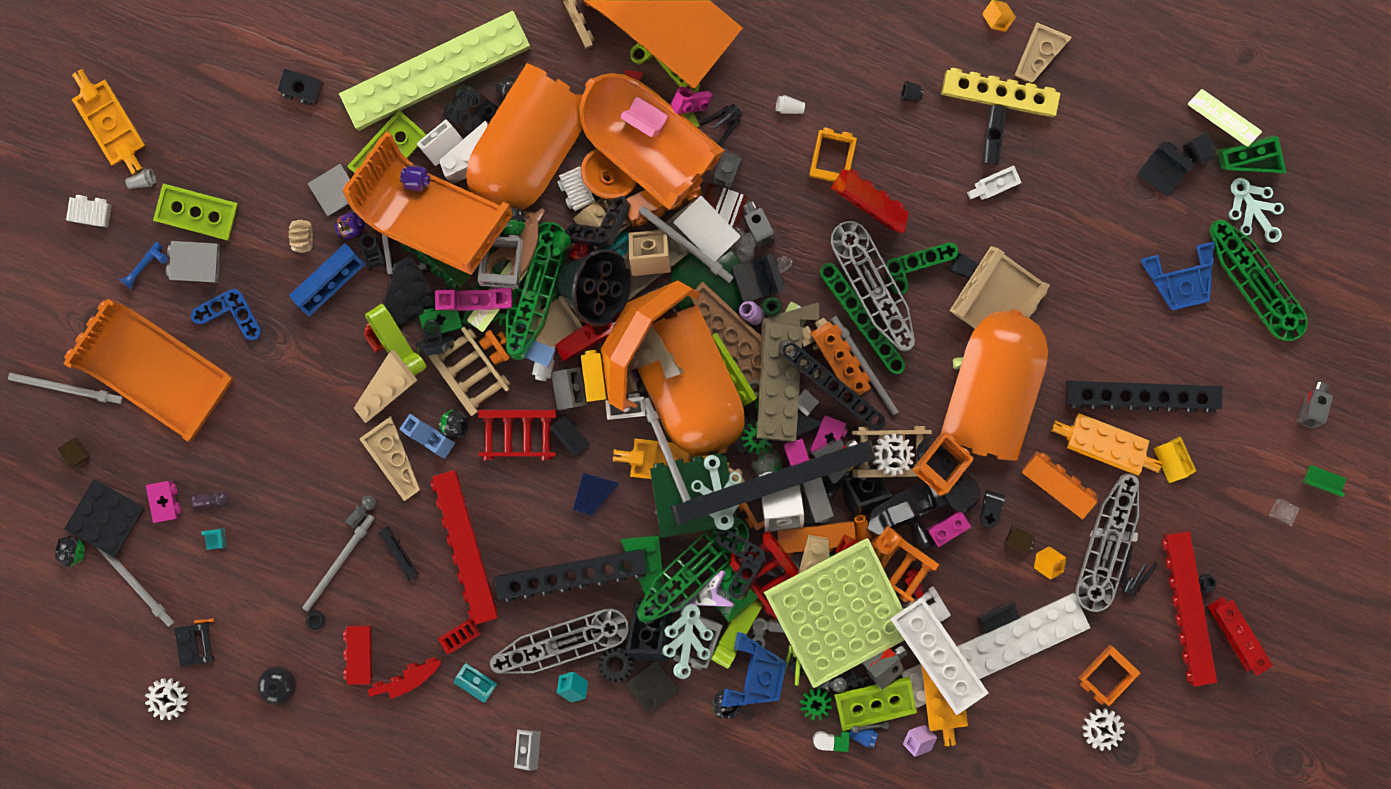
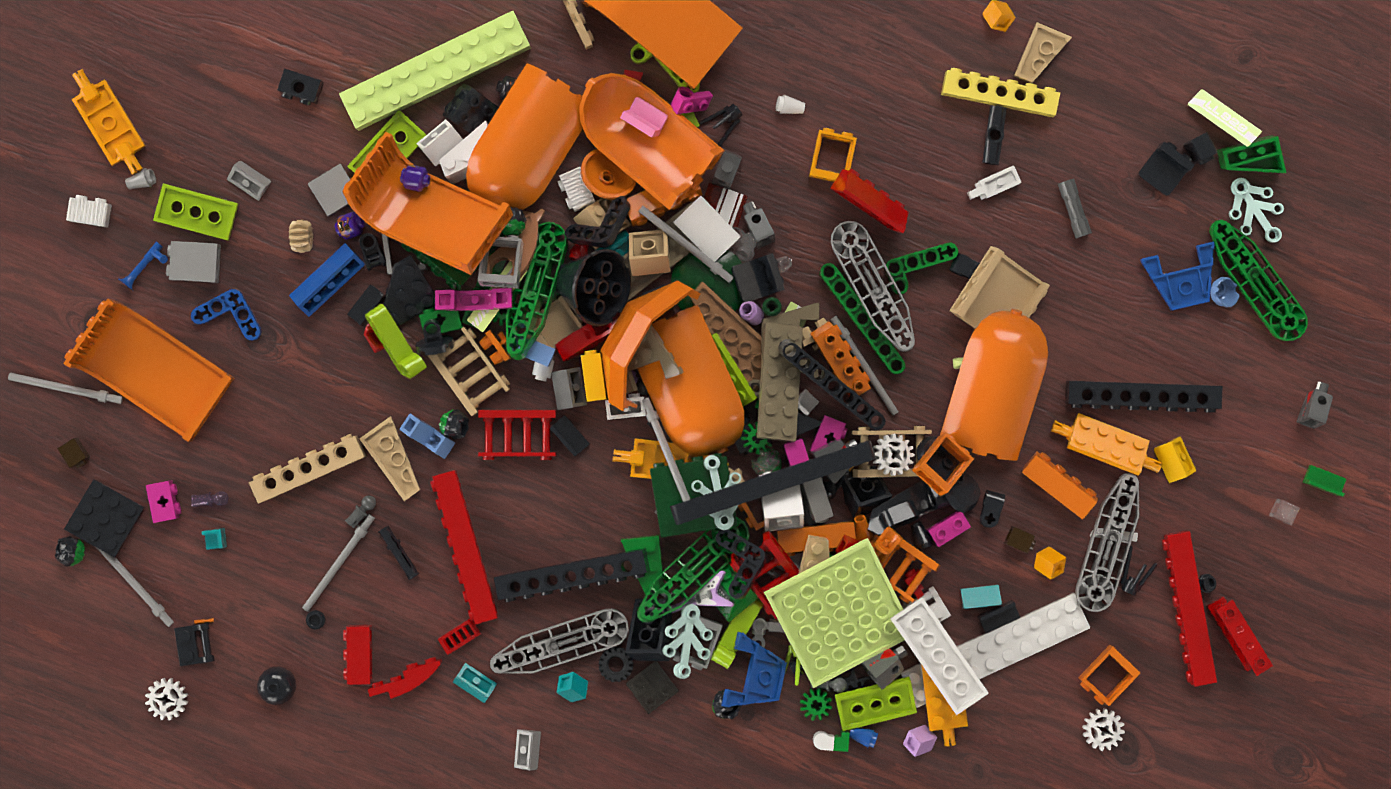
tan wing [354,350,417,423] -> none
green cone [552,232,571,255] -> none
clear blue wing [573,473,619,515] -> none
dark grey hinge [852,721,889,733] -> none
black hat [901,80,924,102] -> none
none -> light grey slope [227,161,271,201]
none -> tan brick [249,434,367,504]
none -> black panel [347,284,385,326]
none -> teal slope [960,585,1002,609]
none -> dark grey axle [1058,179,1092,239]
none -> medium blue hair [1210,277,1240,307]

